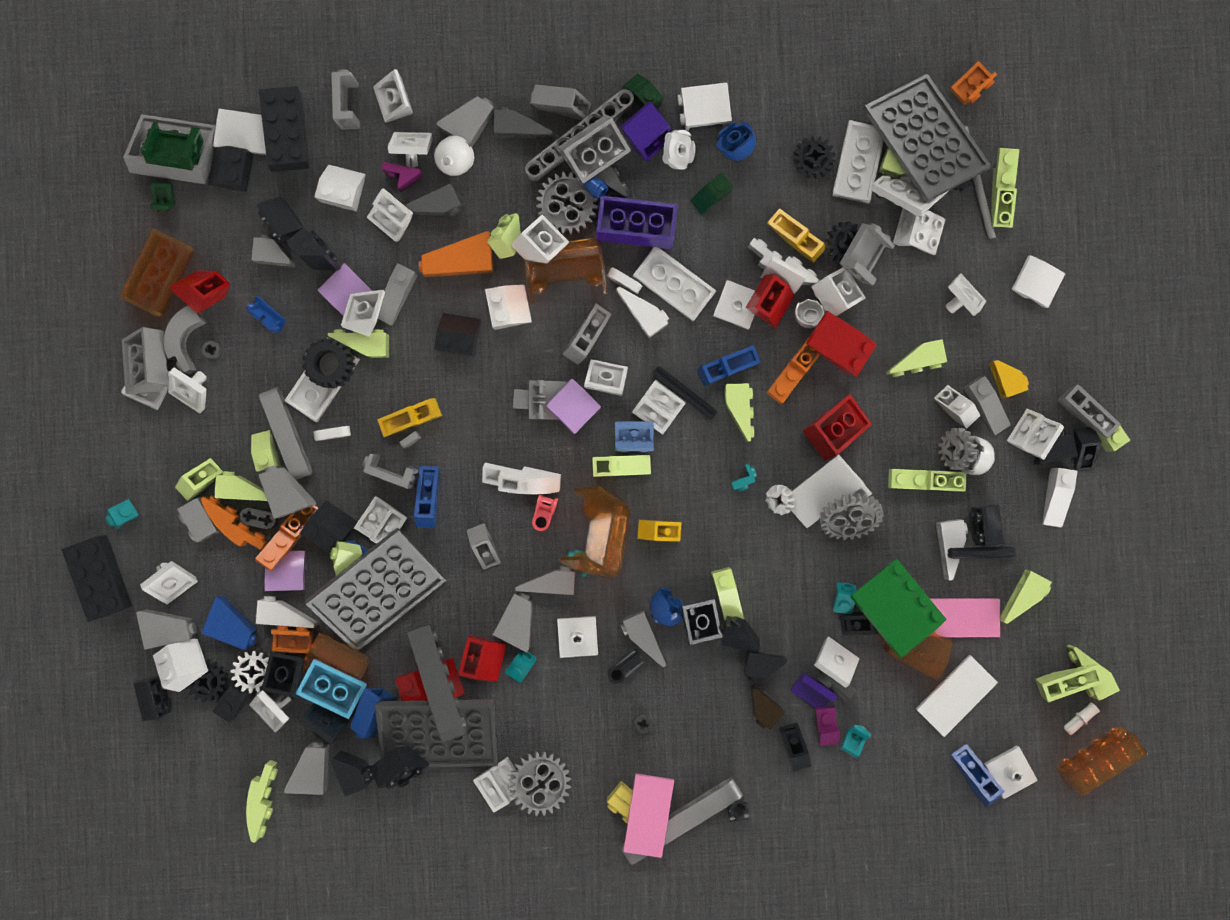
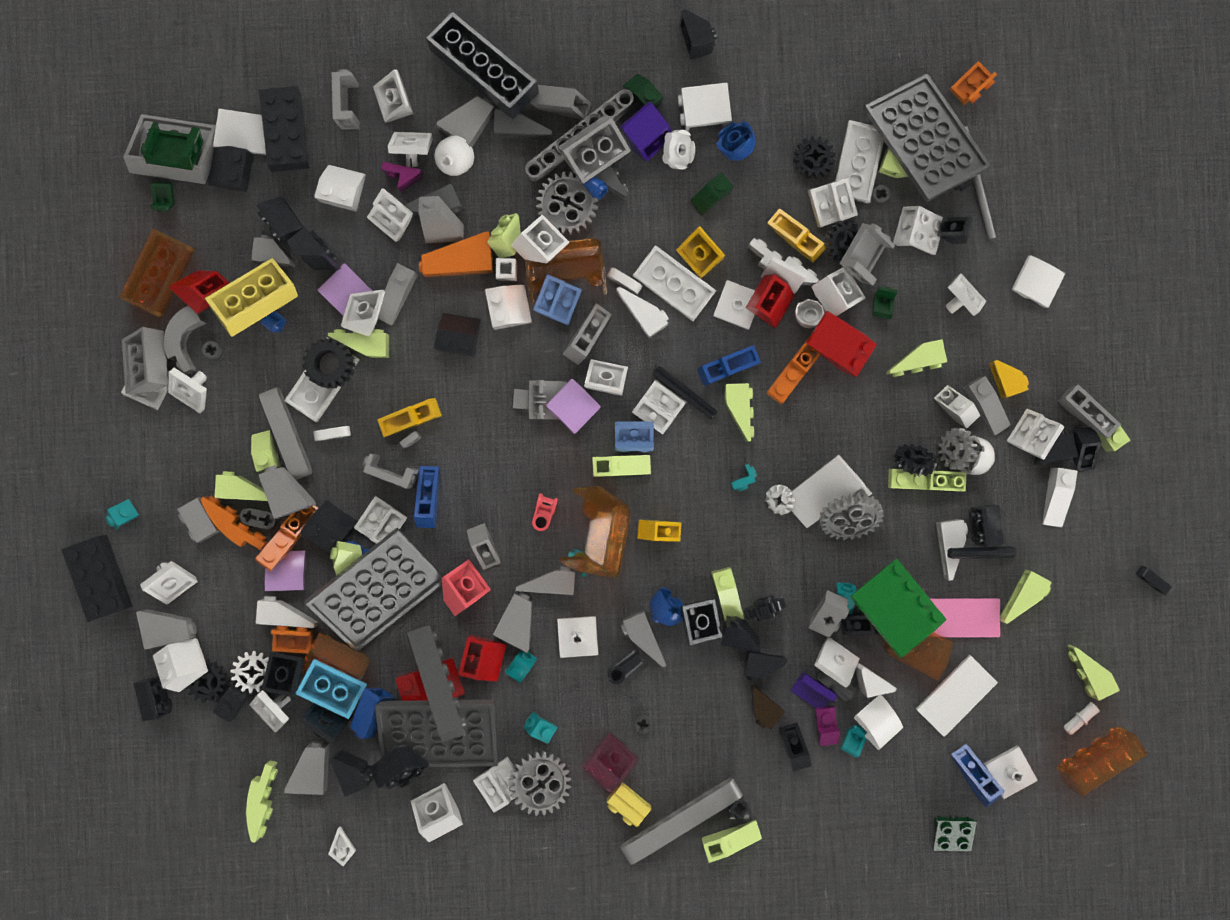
yellowish green slope [175,458,223,501] -> none
blue slope [202,595,257,650] -> none
white slope [482,463,561,494] -> none
dark purple brick [596,196,678,249] -> none
bright pink tile [623,773,674,858] -> none
red slope [802,394,872,461] -> none
white plate [871,176,948,217] -> none
yellowish green slope [991,148,1020,228] -> none
yellowish green slope [1035,664,1104,702] -> none
none -> light yellow slope [205,258,298,337]
none -> white piece [328,826,356,866]
none -> white slope [411,783,463,842]
none -> light grey slope [418,196,464,243]
none -> black brick [426,12,539,119]
none -> coral slope [442,559,491,616]
none -> white brick [496,258,517,281]
none -> teal bracket [523,712,558,744]
none -> medium blue slope [533,274,582,326]
none -> clear pink slope [581,732,638,793]
none -> yellow slope [676,226,725,279]
none -> black slope [679,9,717,60]
none -> yellowish green slope [701,820,762,863]
none -> black gear [744,595,787,621]
none -> white slope [808,178,858,227]
none -> light grey brick [808,590,849,638]
none -> white slope [854,695,903,750]
none -> white slope [855,663,897,698]
none -> dark green bracket [872,287,897,319]
none -> black gear [894,444,937,477]
none -> hinge [933,816,977,851]
none -> black slope [937,217,973,244]
none -> black beam [1135,566,1172,595]

